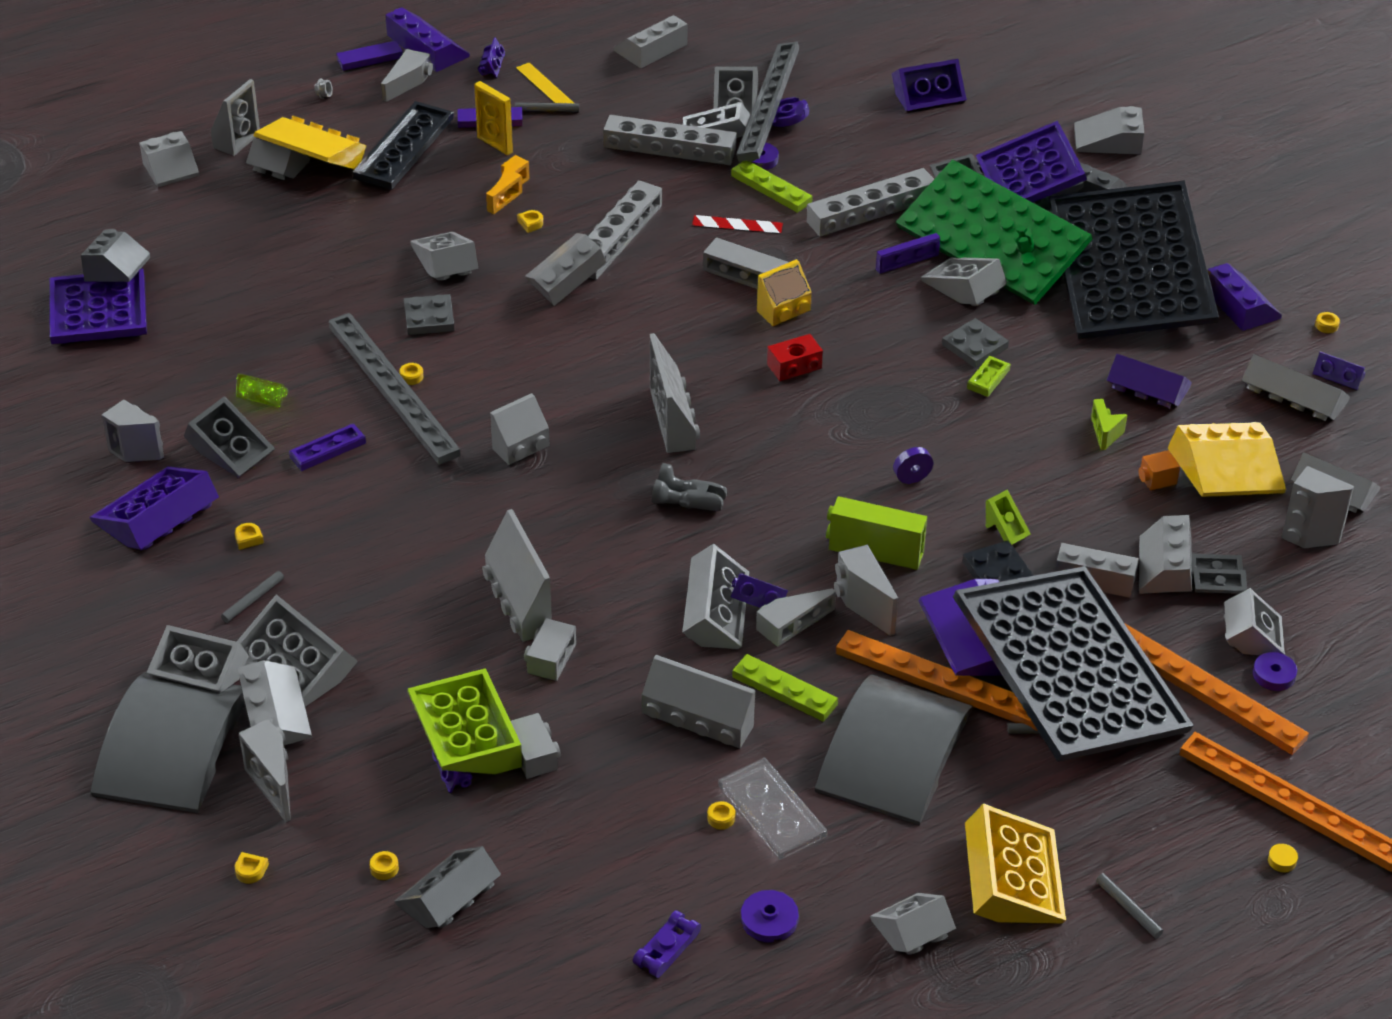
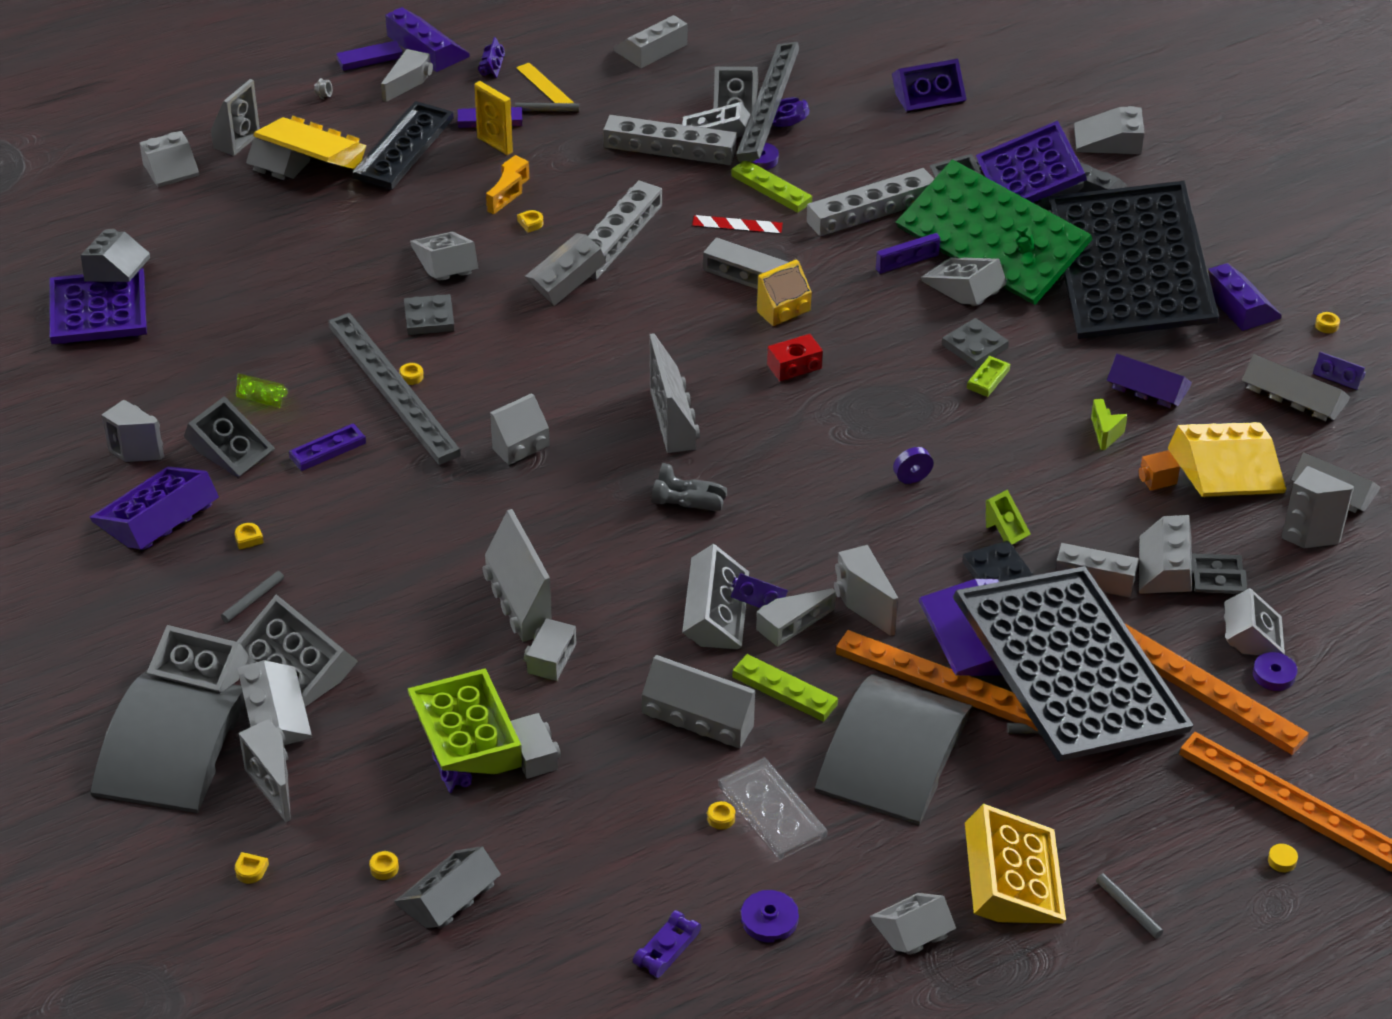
lime brick [826,496,928,570] -> none

